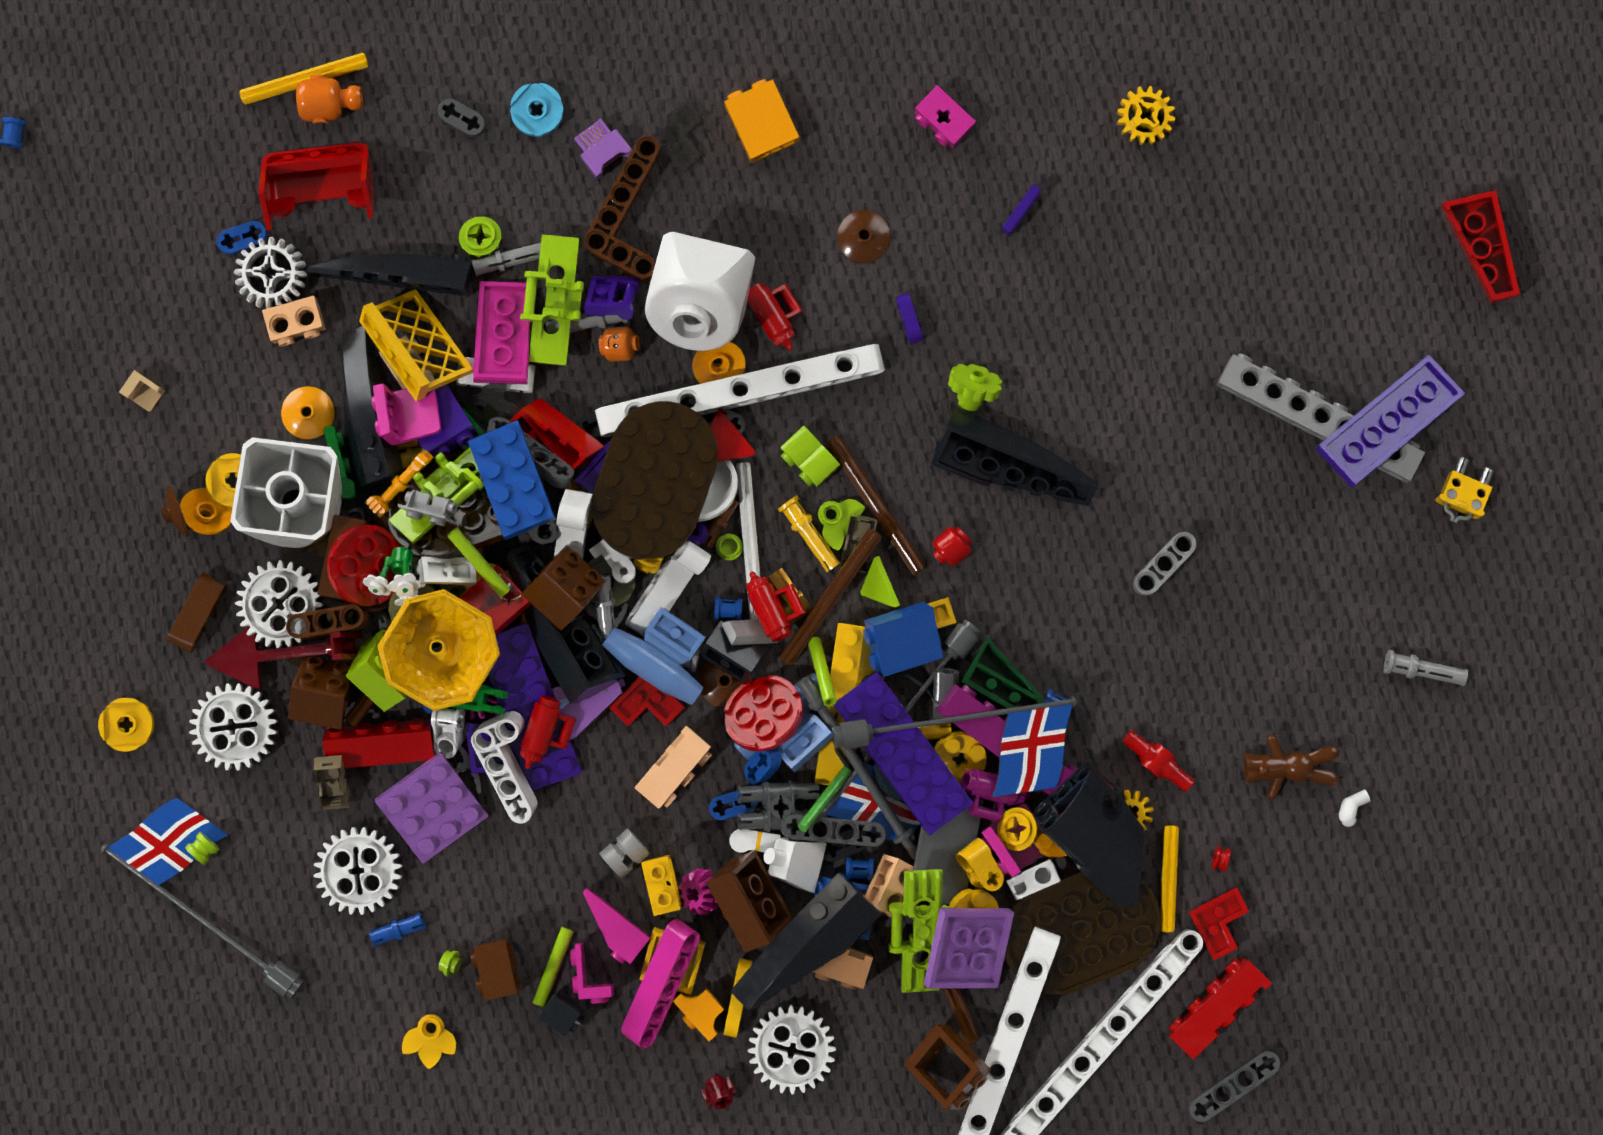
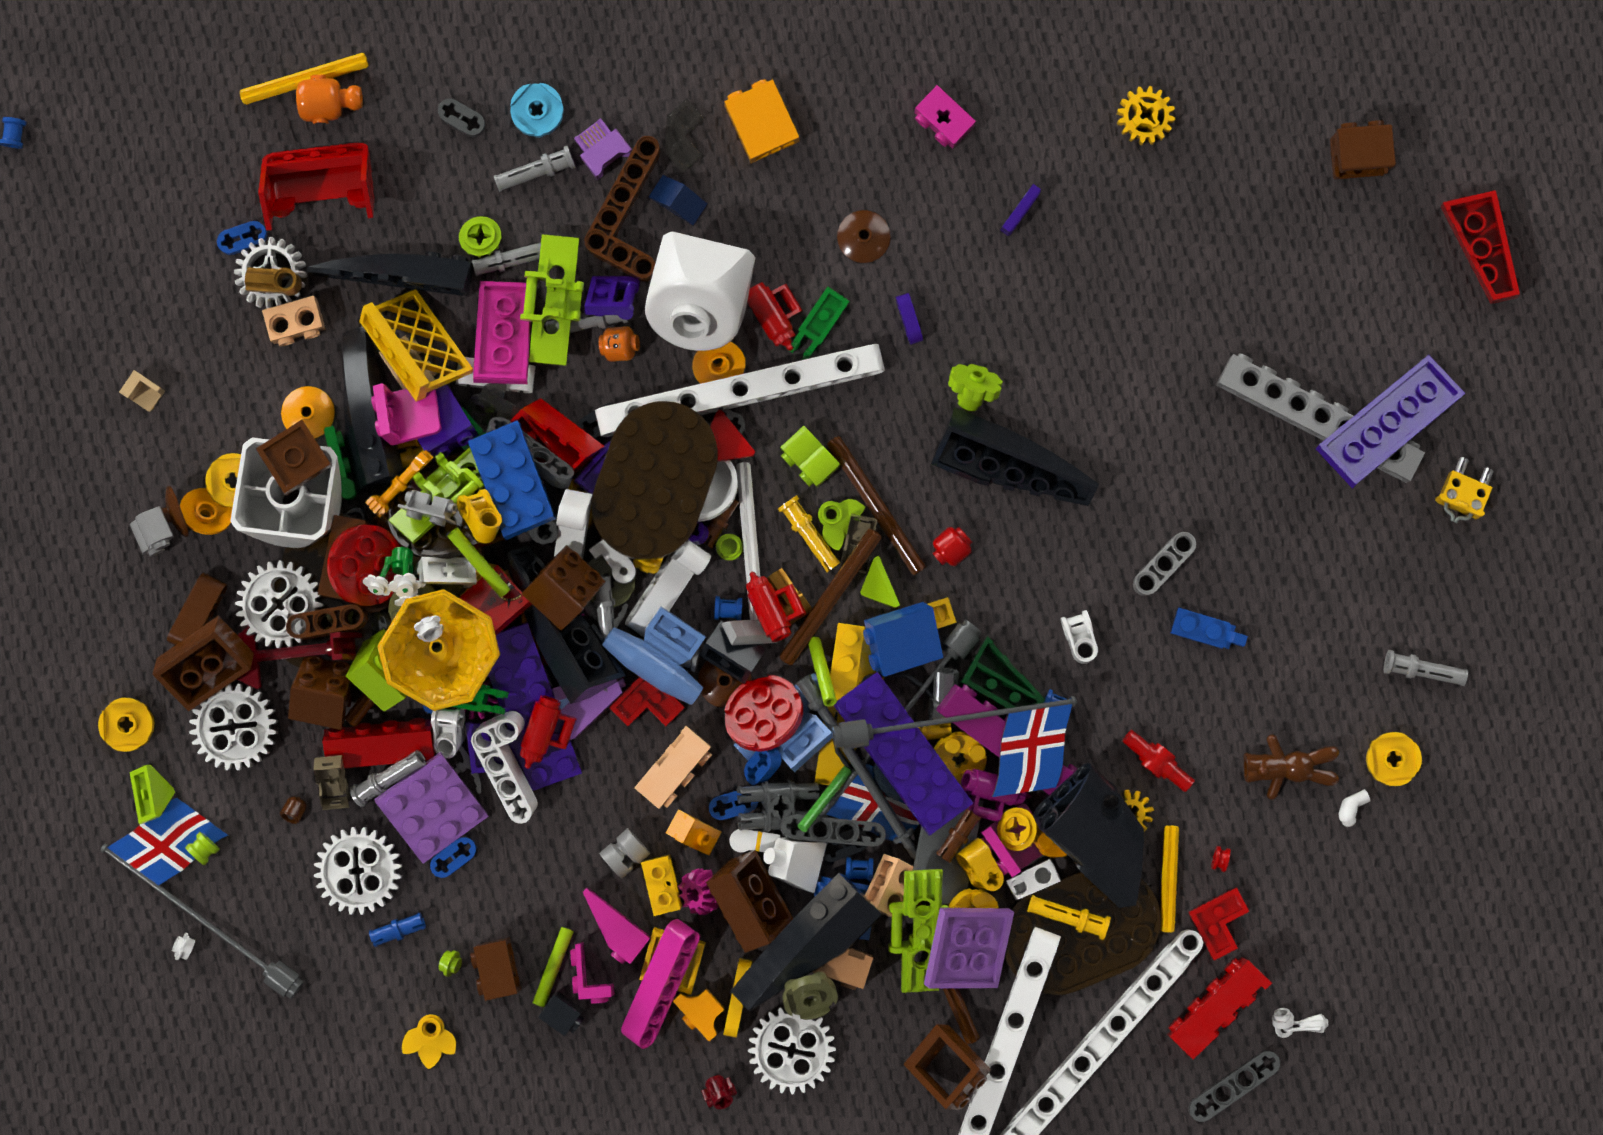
none -> light grey brick [130,506,174,557]
none -> lime slope [130,765,175,824]
none -> reddish brown brick [152,616,254,712]
none -> white plate [172,932,195,960]
none -> pearl gold piece [245,267,302,296]
none -> reddish brown plate [256,420,332,495]
none -> reddish brown piece [280,796,307,824]
none -> light grey pin [350,750,426,807]
none -> white plate [414,615,444,642]
none -> blue beam [430,837,477,878]
none -> yellow piece [457,489,502,543]
none -> light grey pin [494,145,576,192]
none -> dark blue slope [649,175,708,226]
none -> light orange brick [666,809,722,855]
none -> olive plate [782,972,838,1020]
none -> green hinge [790,286,850,360]
none -> reddish brown pin [936,809,981,863]
none -> yellow pin [1027,895,1111,940]
none -> white piece [1060,610,1098,664]
none -> blue hinge [1170,607,1248,649]
none -> white piece [1272,1008,1328,1038]
none -> reddish brown piece [1330,120,1396,180]
none -> yellow plate [1366,732,1422,786]

